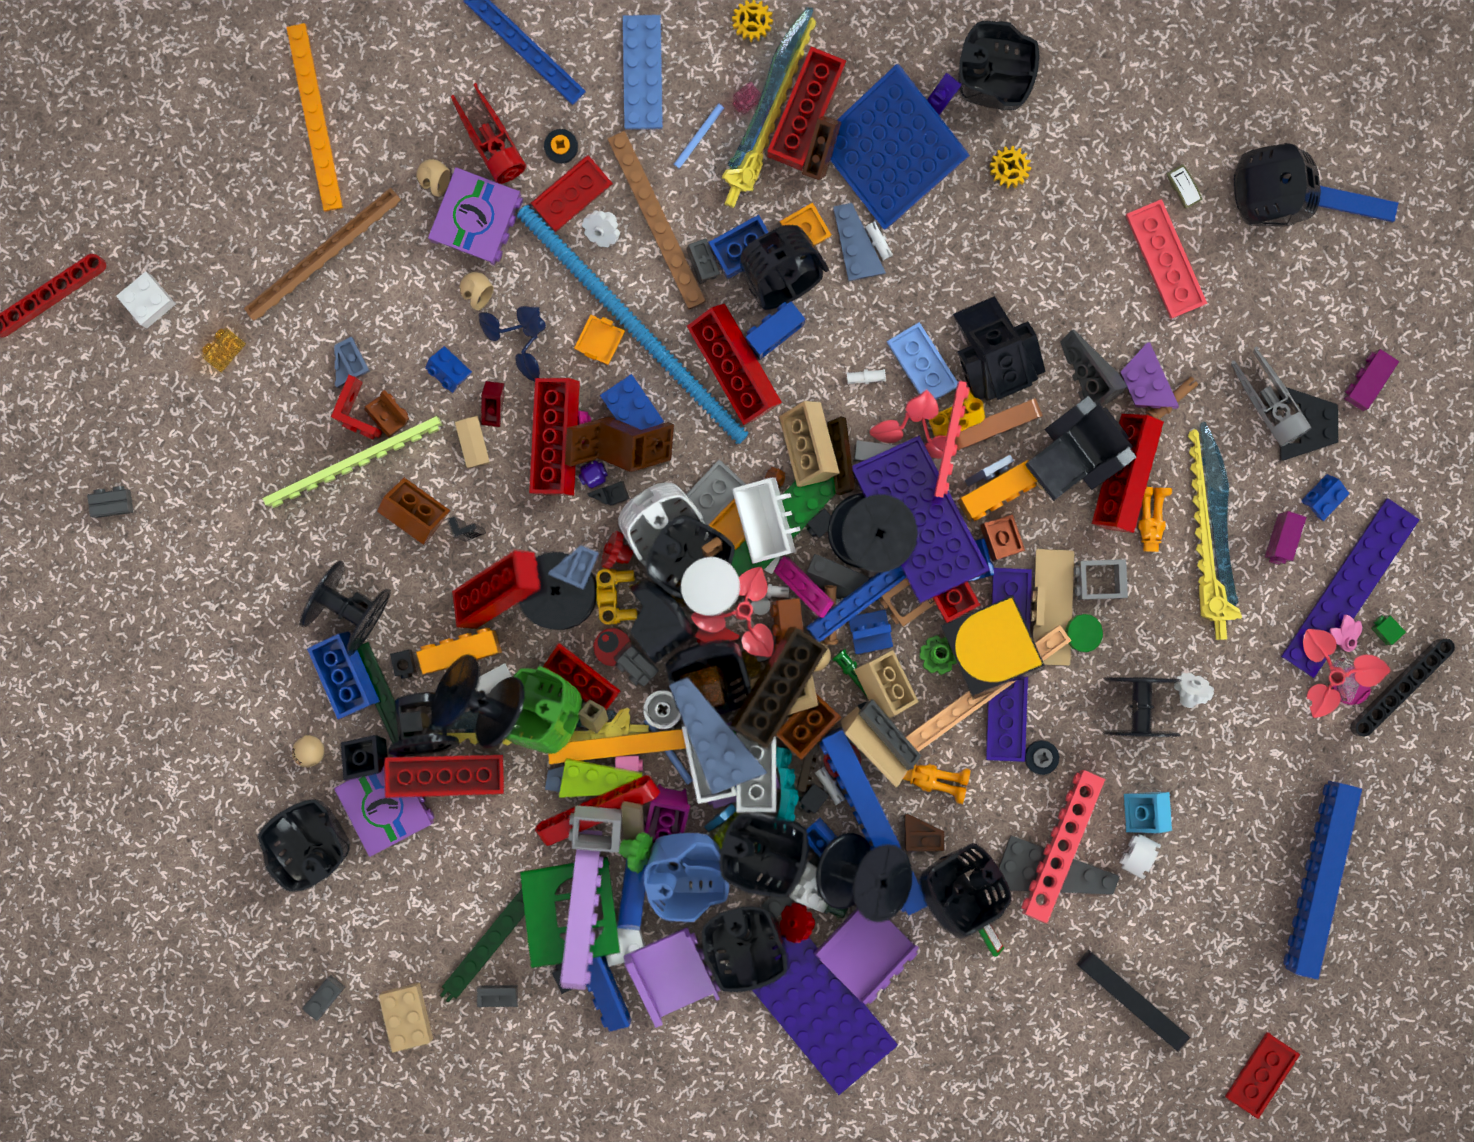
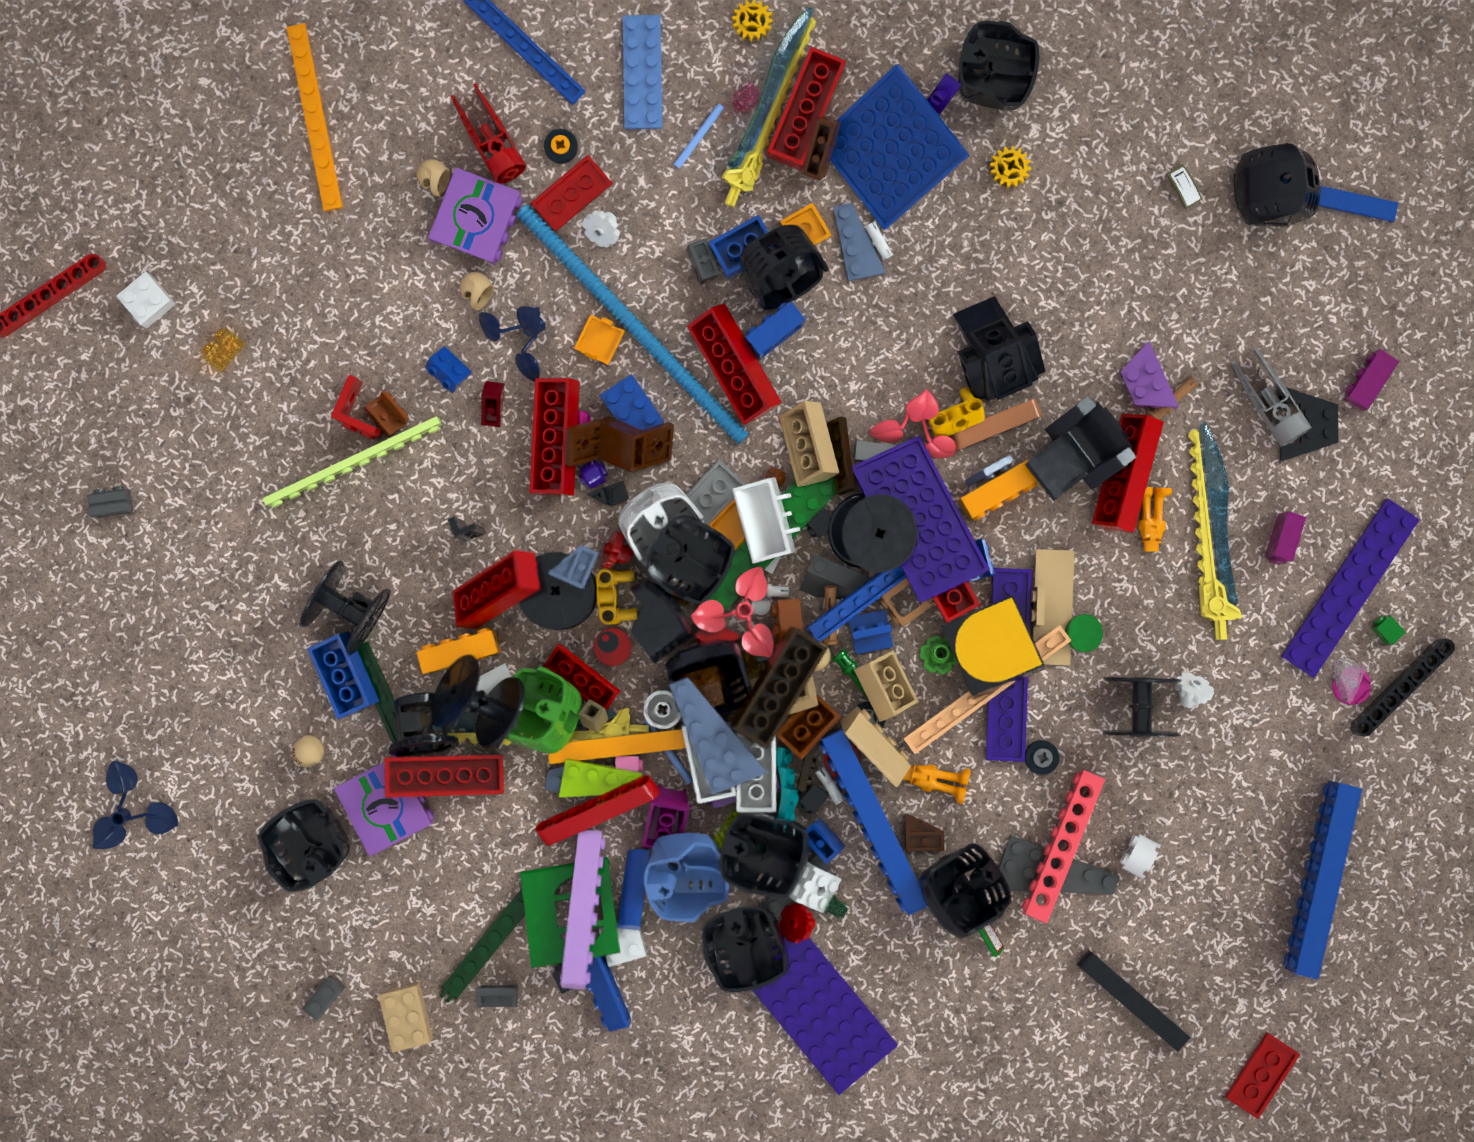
medium nougat plate [244,188,401,321] -> none
sand blue wing [334,337,370,388] -> none
black slope [341,735,388,781] -> none
dark orange slope [377,477,451,545] -> none
black brick [390,650,416,679] -> none
tan piece [455,416,490,469] -> none
light grey window [569,806,622,853] -> none
medium nougat plate [608,131,706,310] -> none
dark grey brick [614,642,659,687] -> none
bright green plant [619,832,653,873] -> none
dark tan tile [621,801,644,840] -> none
medium lavender panel [623,927,721,1028] -> none
white tile [681,557,740,616] -> none
medium nougat tile [702,537,722,558] -> none
dark azure tile [704,804,736,832] -> none
dark pink plate [774,556,834,618] -> none
medium lavender panel [813,908,919,1005] -> none
black piece [816,833,912,922] -> none
white pin [847,369,886,385] -> none
dark grey plate [858,699,921,770] -> none
light blue tile [887,322,957,400] -> none
coral plate [934,381,969,498] -> none
copper plate [980,515,1025,561] -> none
dark grey wedge [1060,329,1128,407] -> none
light grey window [1074,559,1128,600] -> none
medium azure slope [1124,792,1172,833] -> none
coral plate [1125,199,1207,319] -> none
blue bracket [1302,474,1349,521] -> none
coral plant [1303,629,1390,718] -> none
bright pink plate [1330,615,1362,652] -> none
none -> dark blue plant [93,761,179,849]

